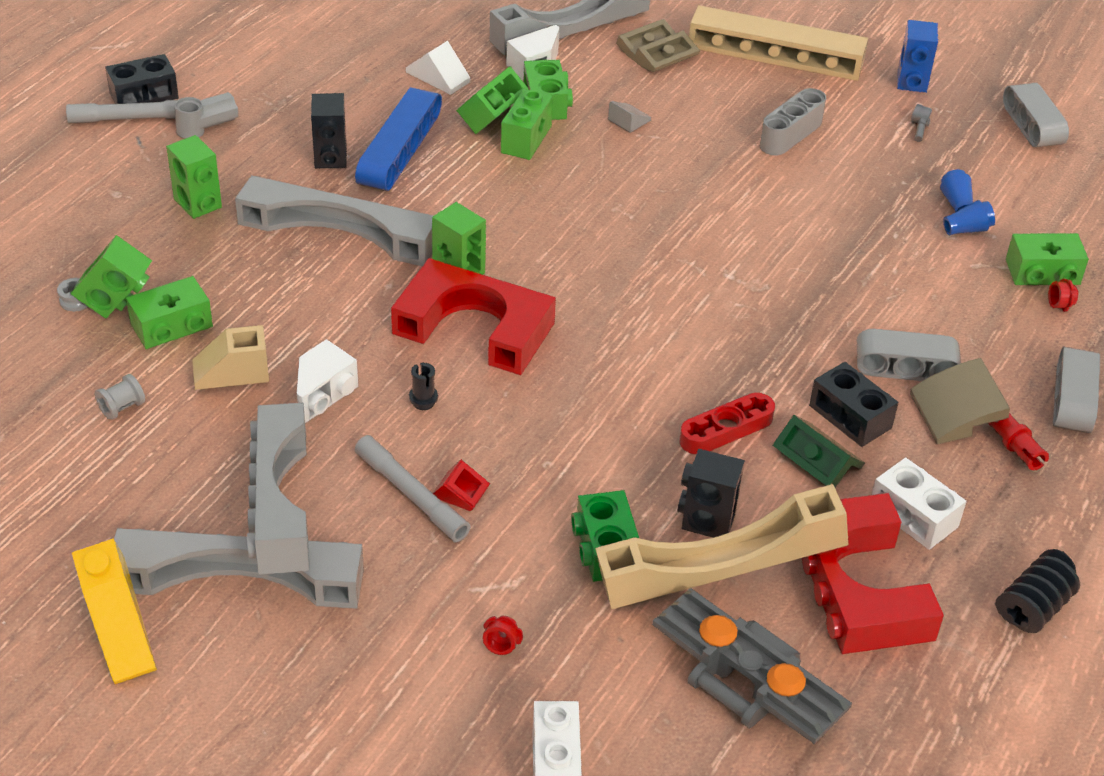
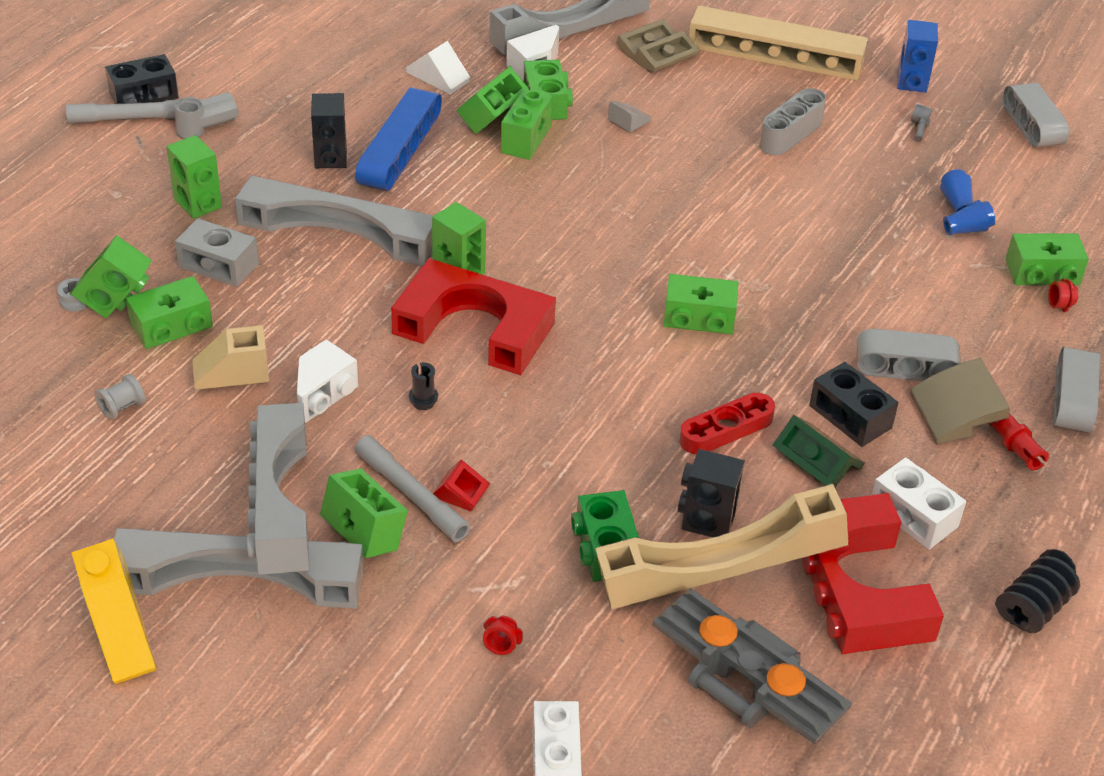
none -> light grey brick [175,218,259,287]
none -> bright green brick [320,468,408,558]
none -> bright green brick [663,274,738,334]

